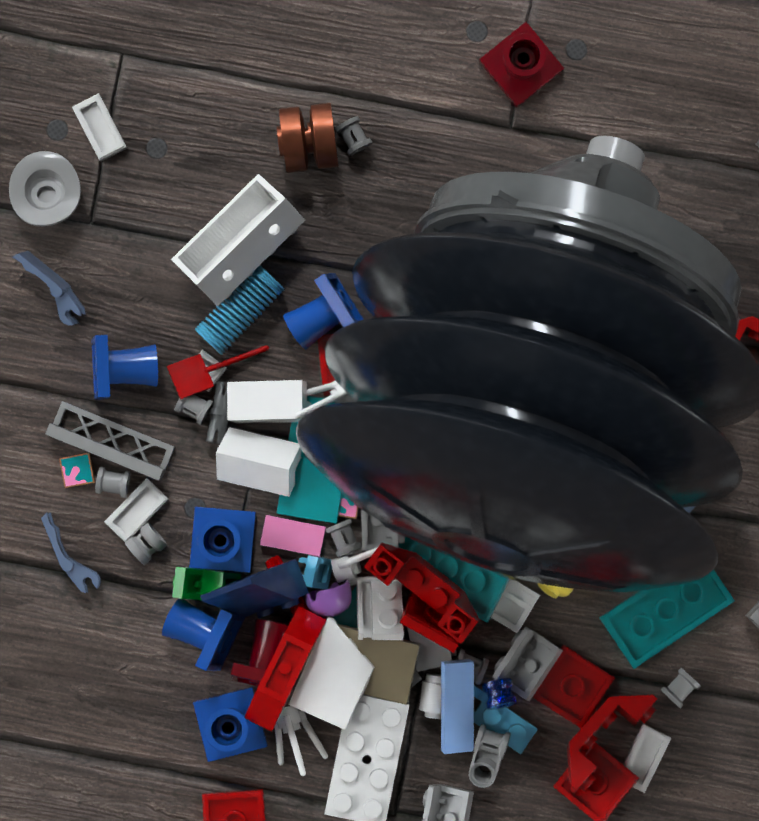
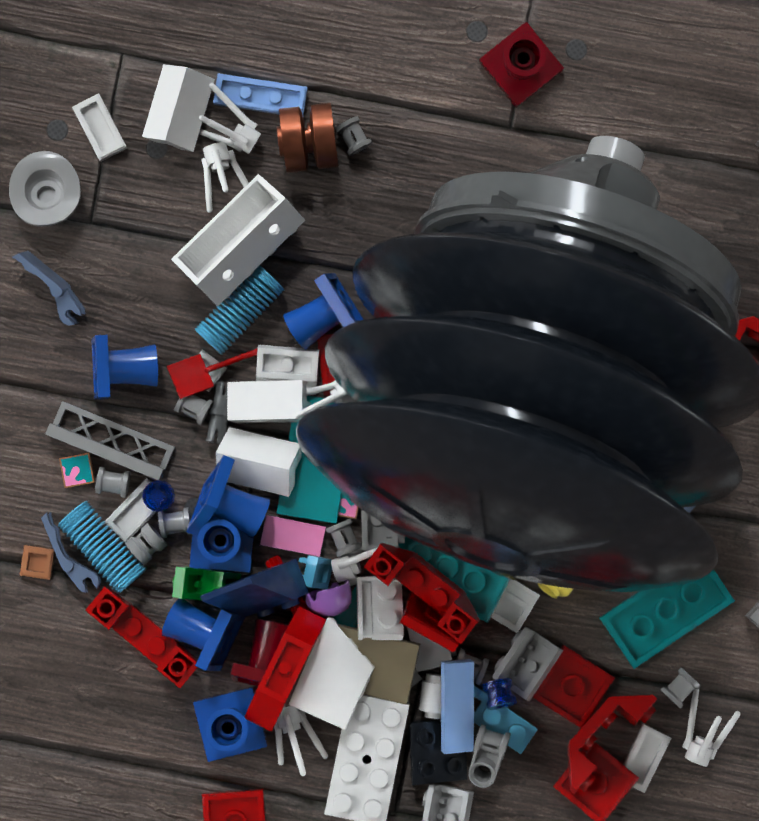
none -> nougat tile [20,545,55,580]
none -> medium azure piece [58,501,146,594]
none -> red slope [85,586,198,688]
none -> white piece [142,64,215,152]
none -> clear blue wheel [142,481,175,511]
none -> light grey bush [158,507,191,538]
none -> blue plant [186,455,270,538]
none -> white plant [199,83,261,154]
none -> white plant [201,142,249,213]
none -> light blue tile [213,73,308,116]
none -> white plate [256,345,319,395]
none -> black hinge [408,720,467,785]
none -> white plant [682,689,741,767]

